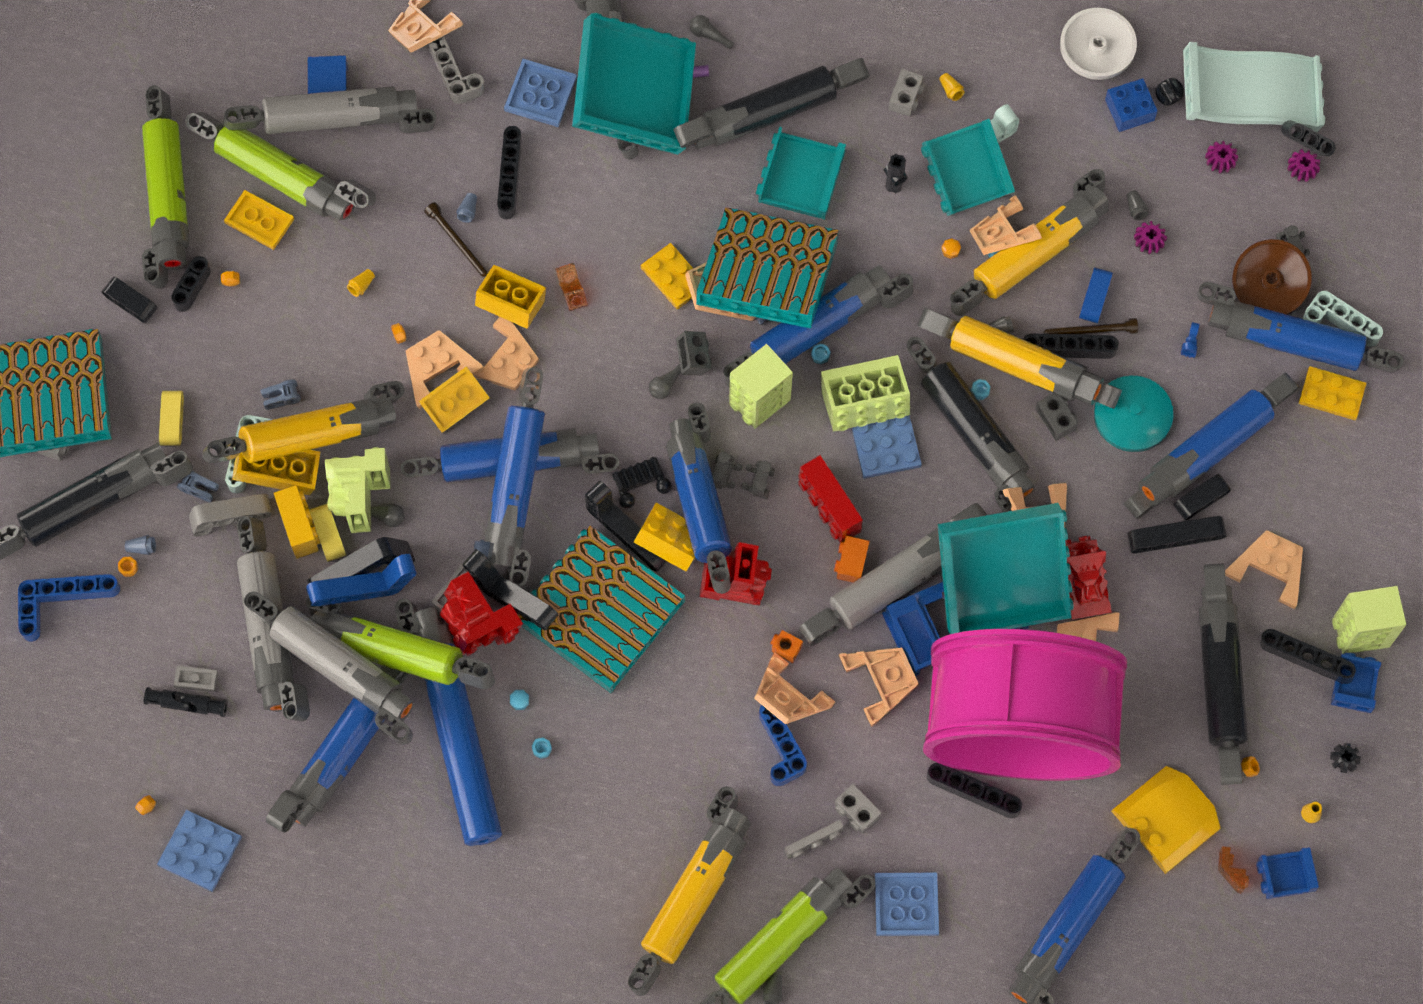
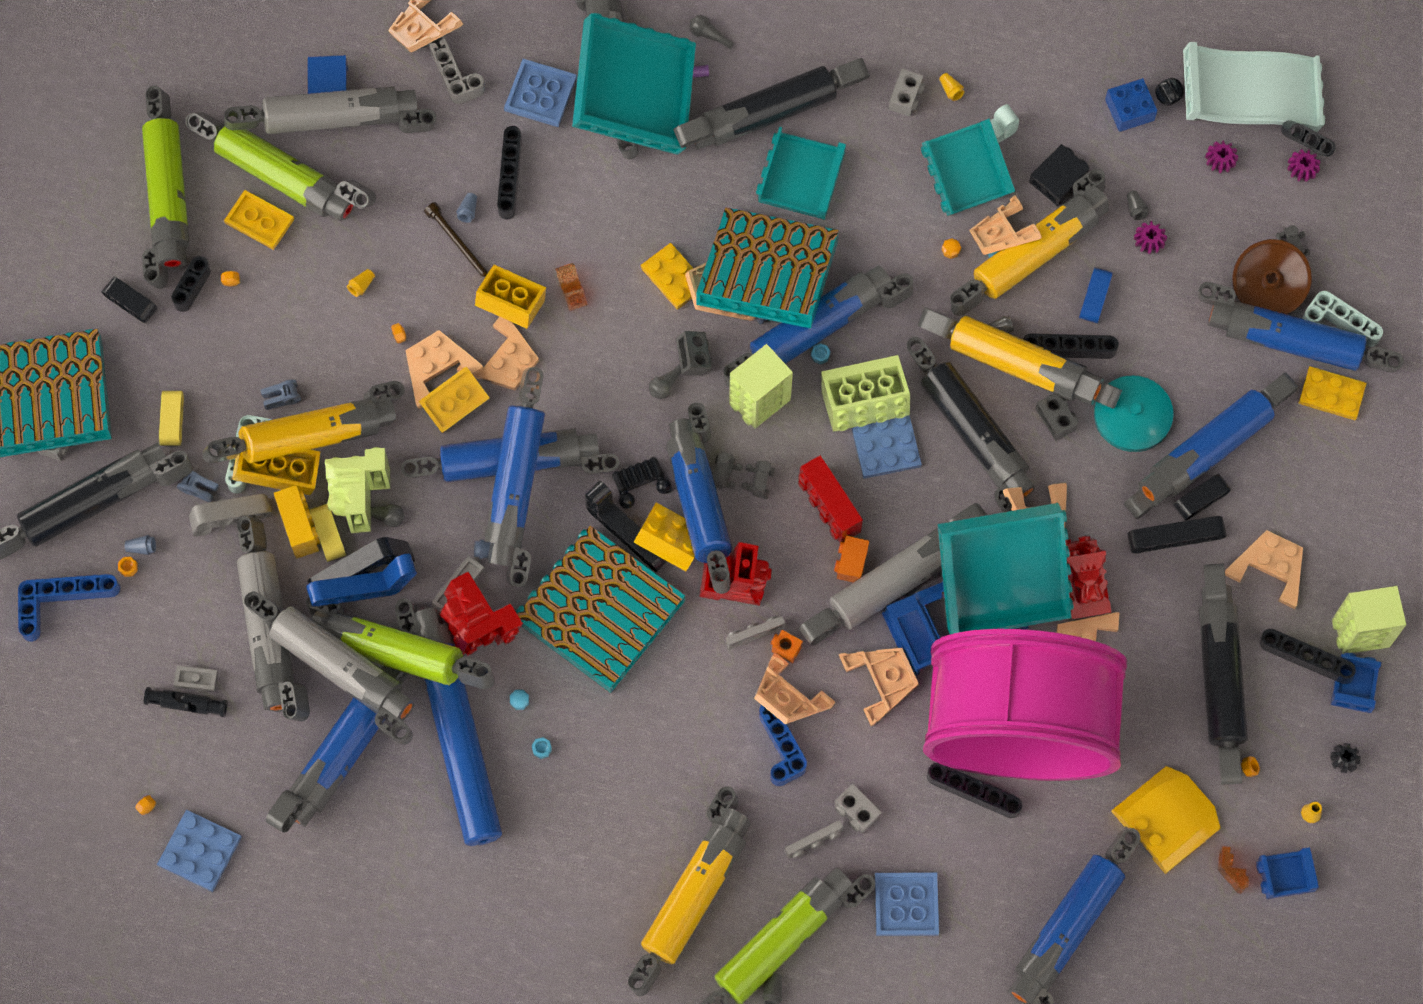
black beam [462,549,559,631] -> none
black piece [883,154,908,194] -> none
medium azure tile [971,379,991,400] -> none
dark brown piece [1044,318,1138,334] -> none
white dish [1060,8,1137,80] -> none
blue piece [1181,322,1200,358] -> none
none -> light grey plate [726,616,785,650]
none -> black panel [1029,144,1090,207]

